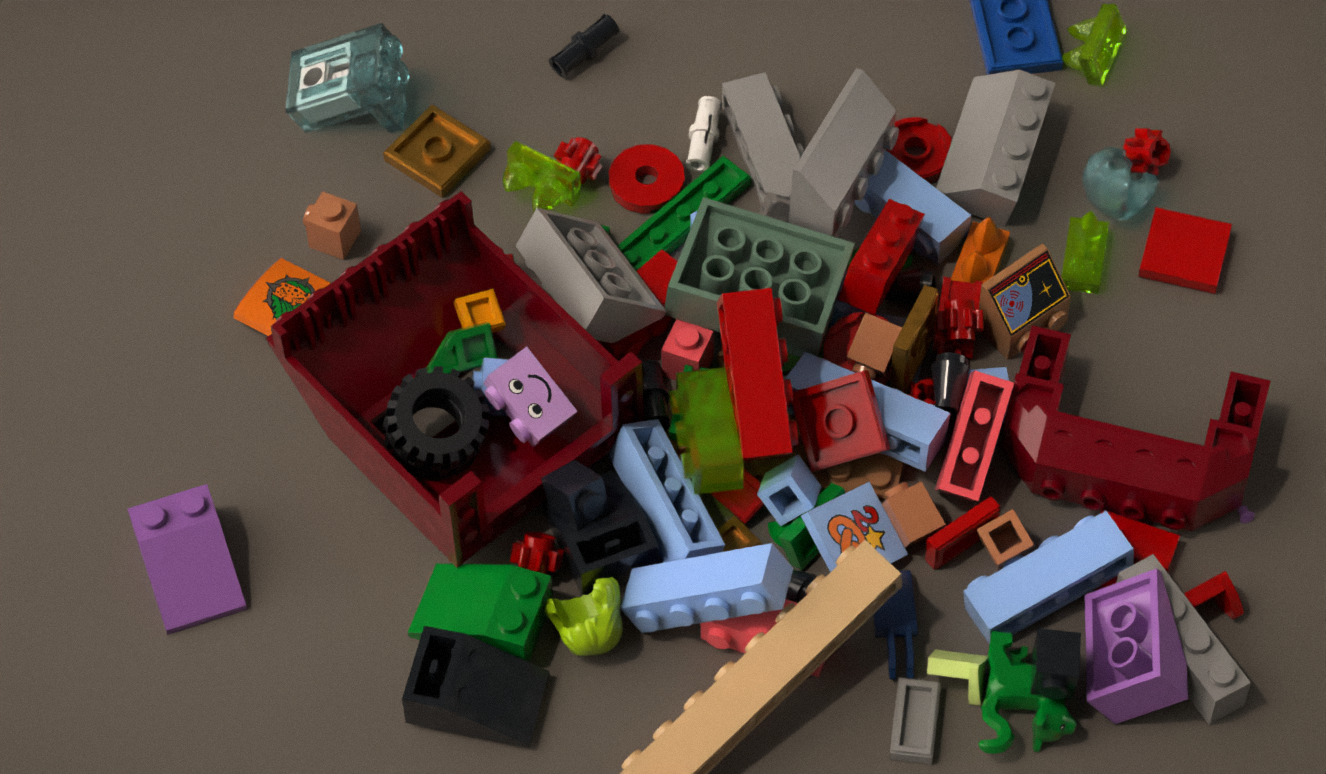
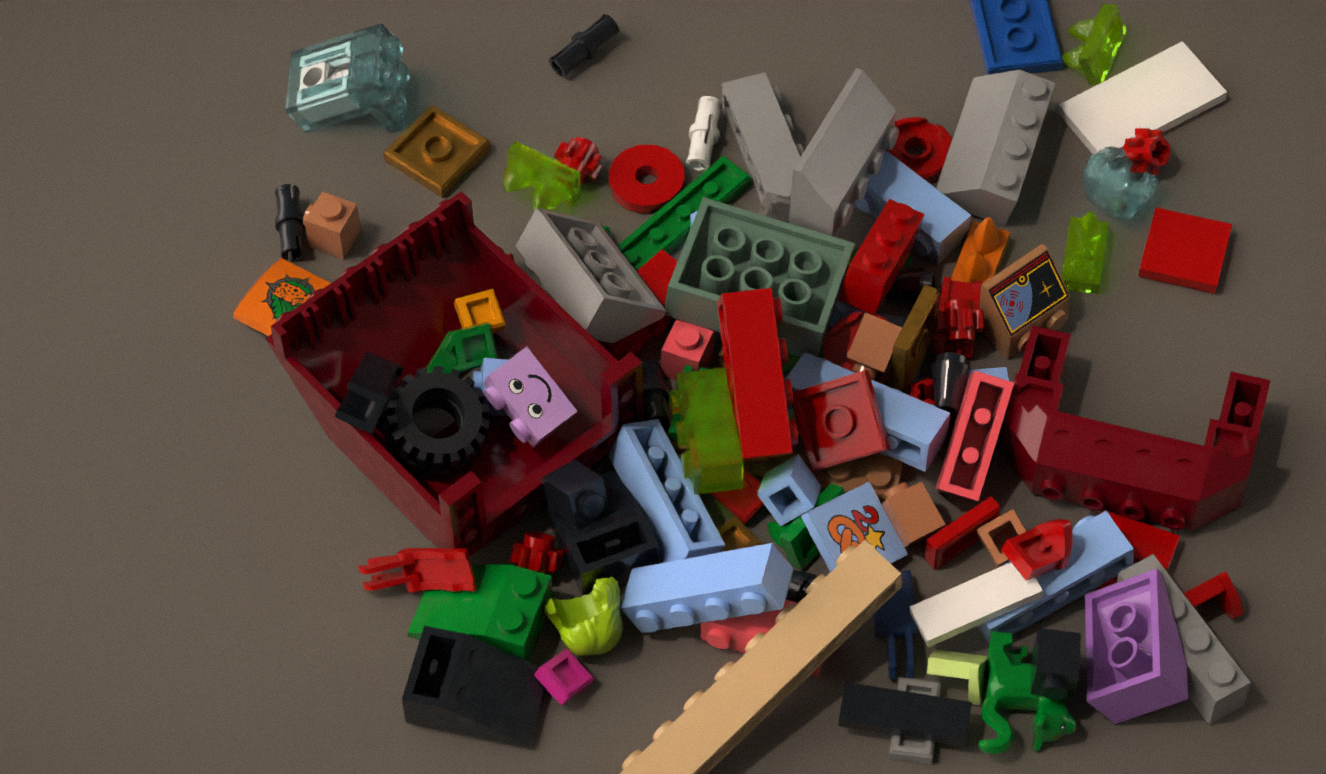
medium lavender slope [128,484,247,635] -> none
medium lavender piece [1238,506,1255,524] -> none
none -> black pin [275,184,306,262]
none -> black window [334,351,405,434]
none -> red arm [358,548,477,593]
none -> dark pink tile [534,649,595,706]
none -> black tile [838,682,972,746]
none -> white tile [910,563,1043,647]
none -> red tile [1001,519,1073,581]
none -> white tile [1057,41,1227,165]

